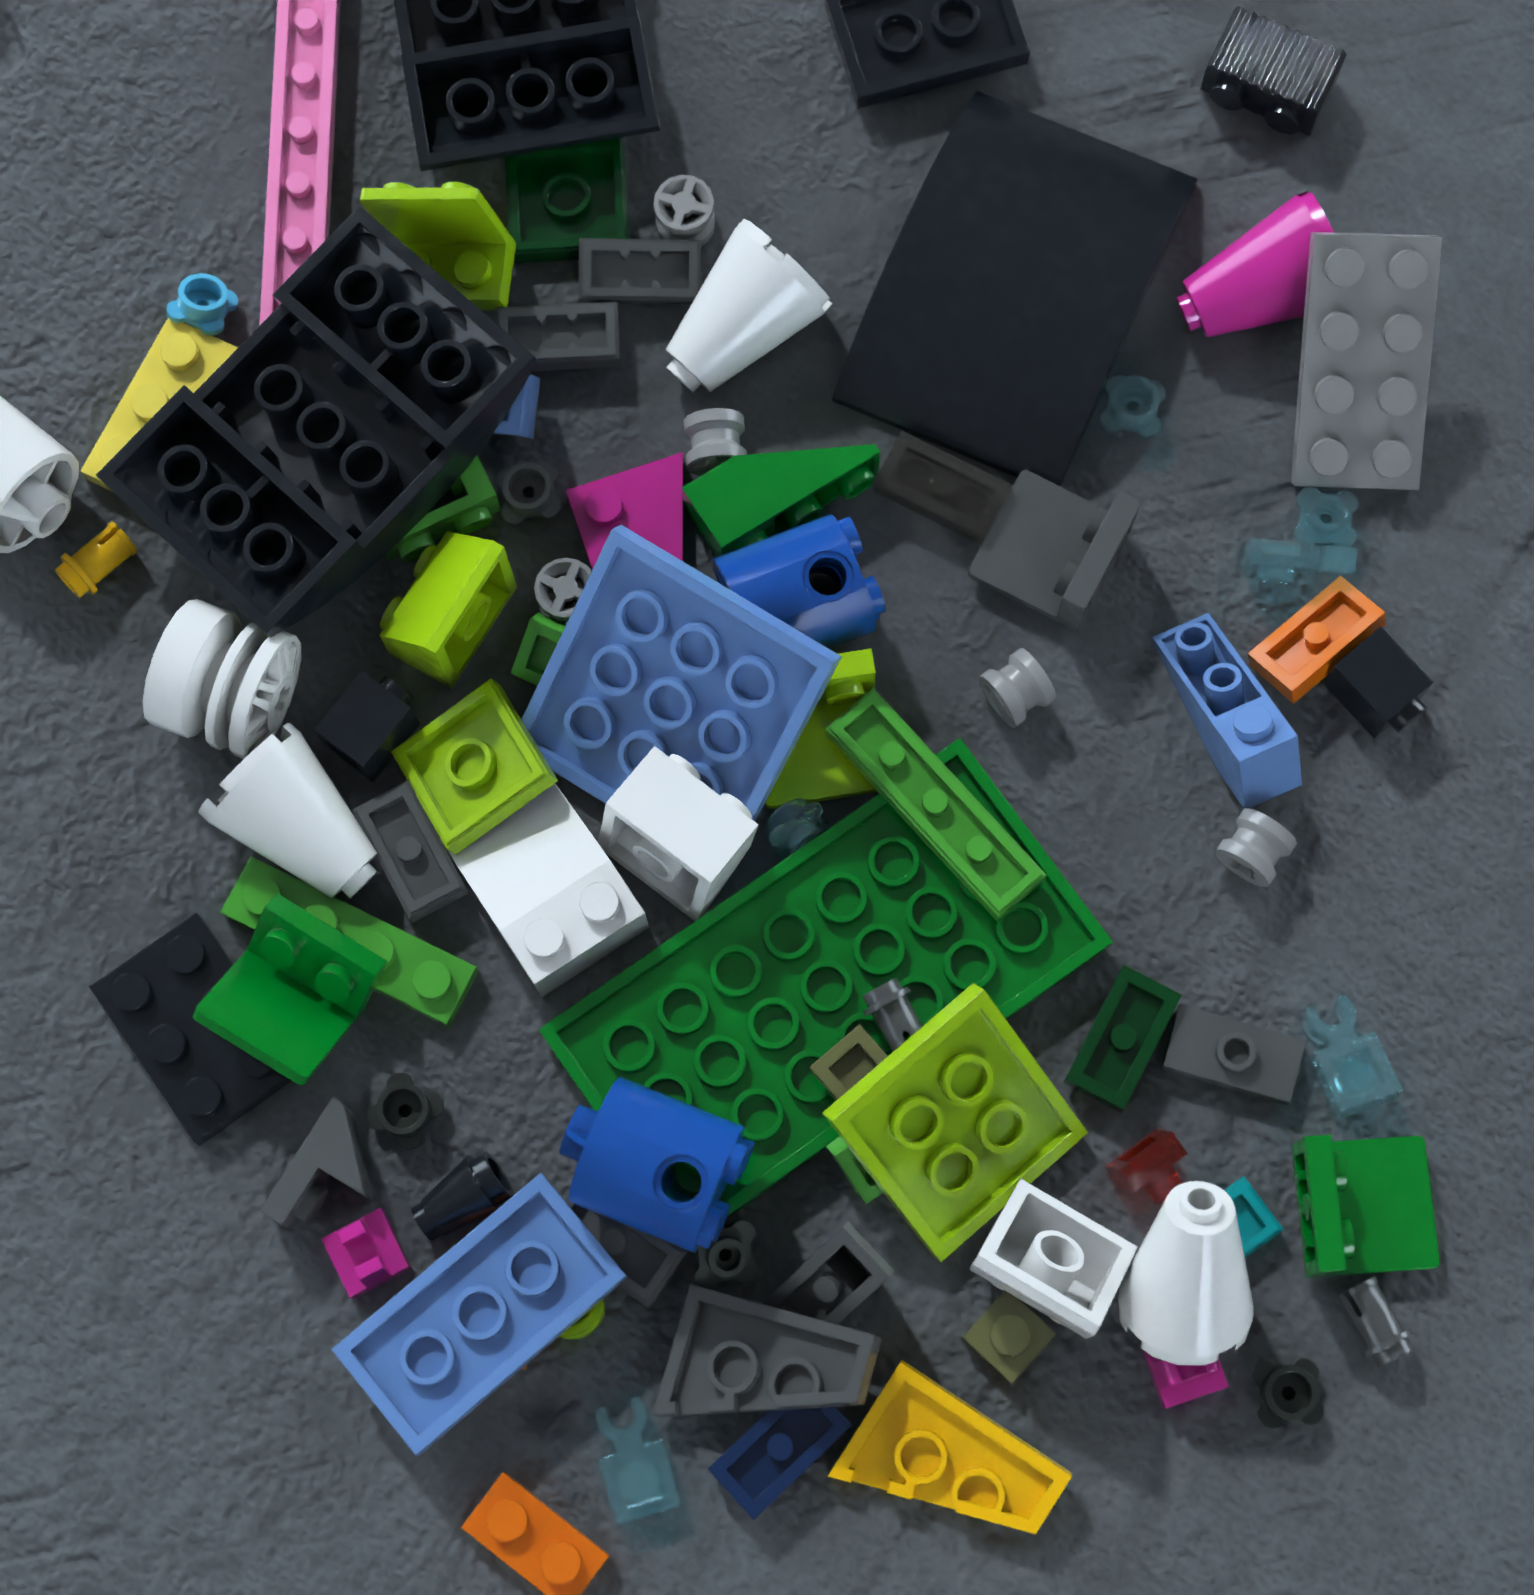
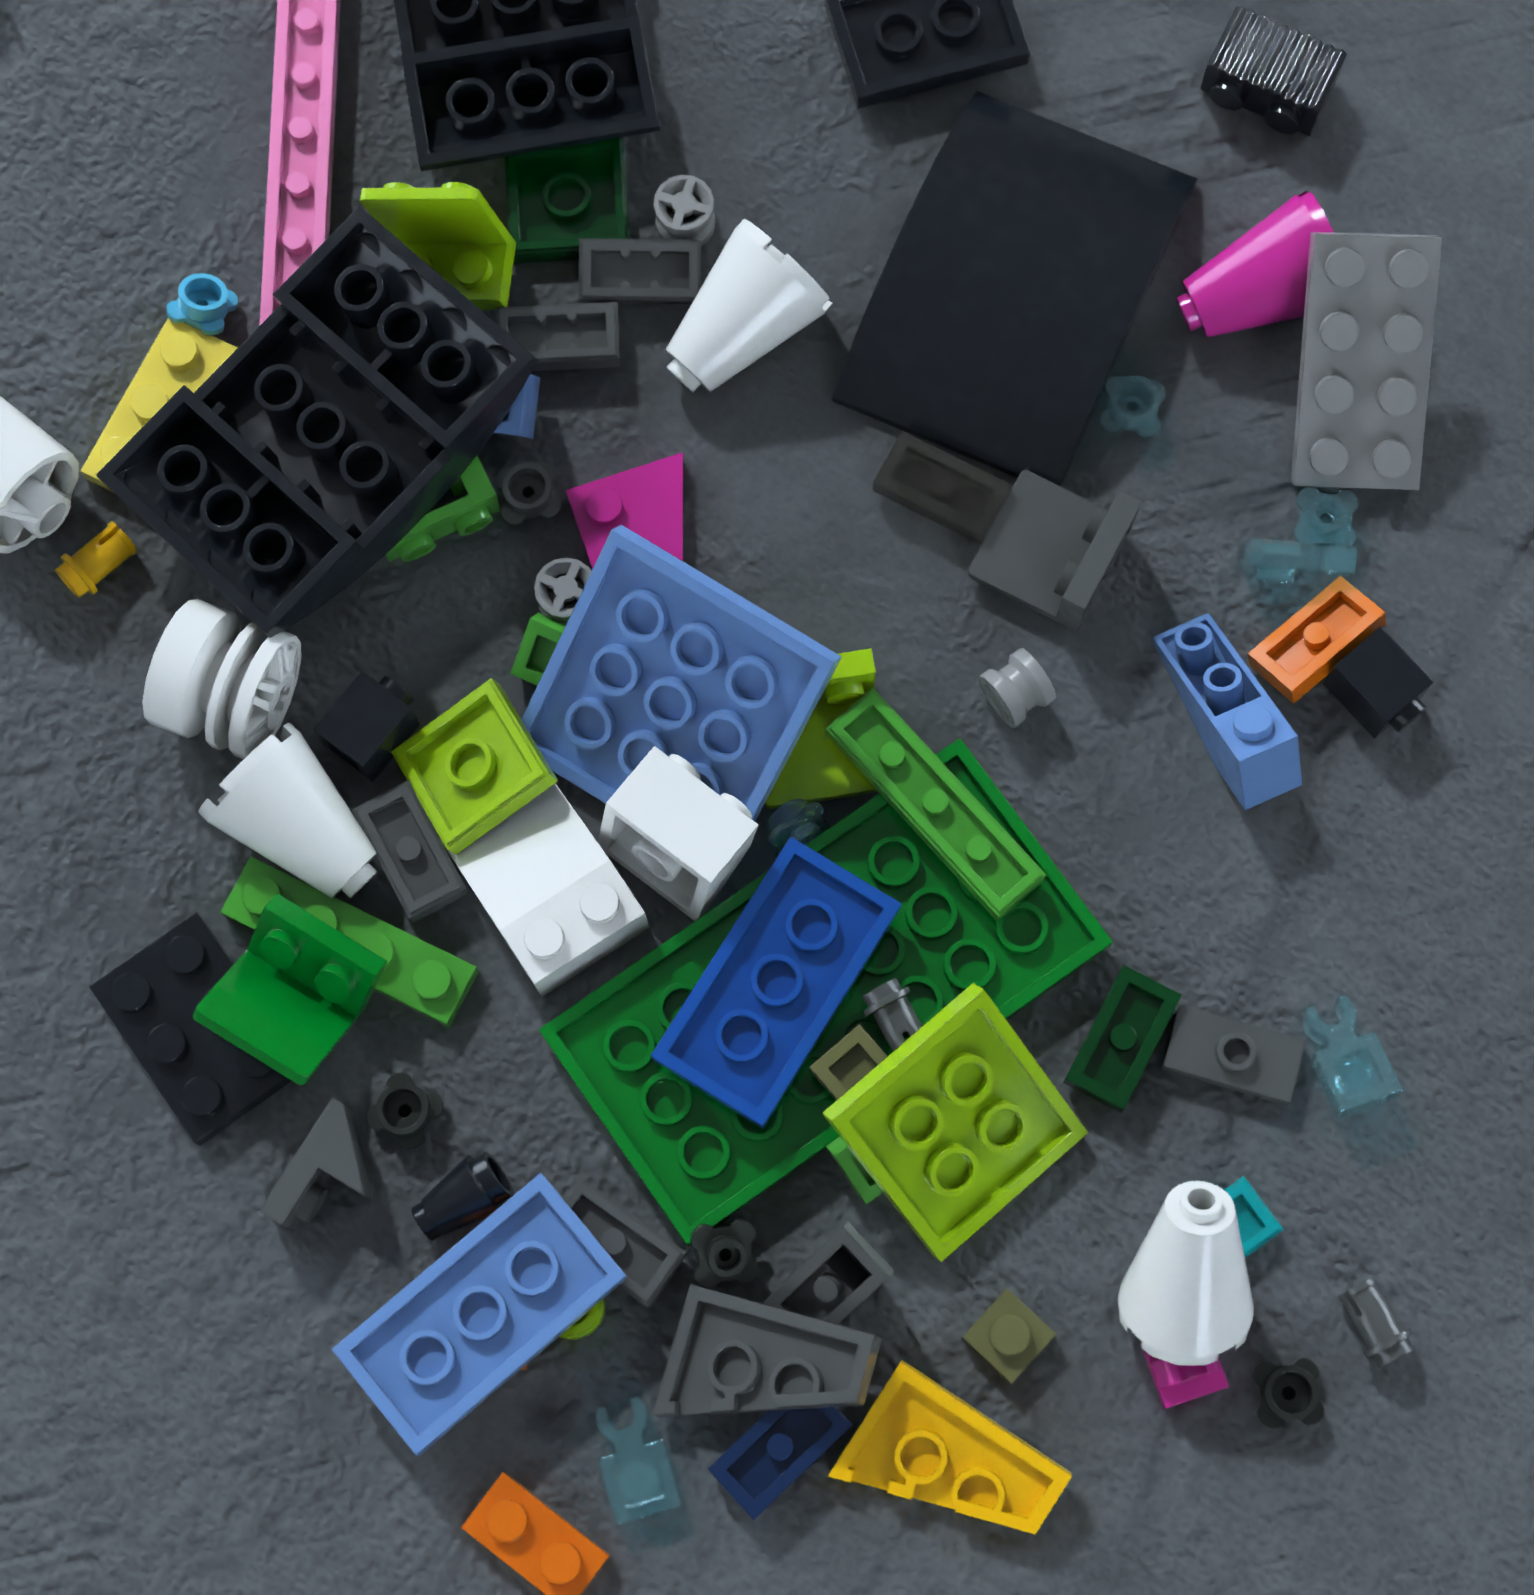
dark pink tile [321,1208,412,1299] -> none
lime slope [380,531,517,689] -> none
blue cylinder [559,1077,755,1253] -> none
green slope [681,444,880,557] -> none
light grey wheel [683,408,747,476] -> none
blue cylinder [712,514,886,649] -> none
white slope [969,1179,1138,1339] -> none
clear red tile [1105,1129,1188,1205] -> none
light grey wheel [1215,808,1297,887] -> none
green bracket [1291,1135,1440,1278] -> none
none -> blue plate [650,836,902,1129]

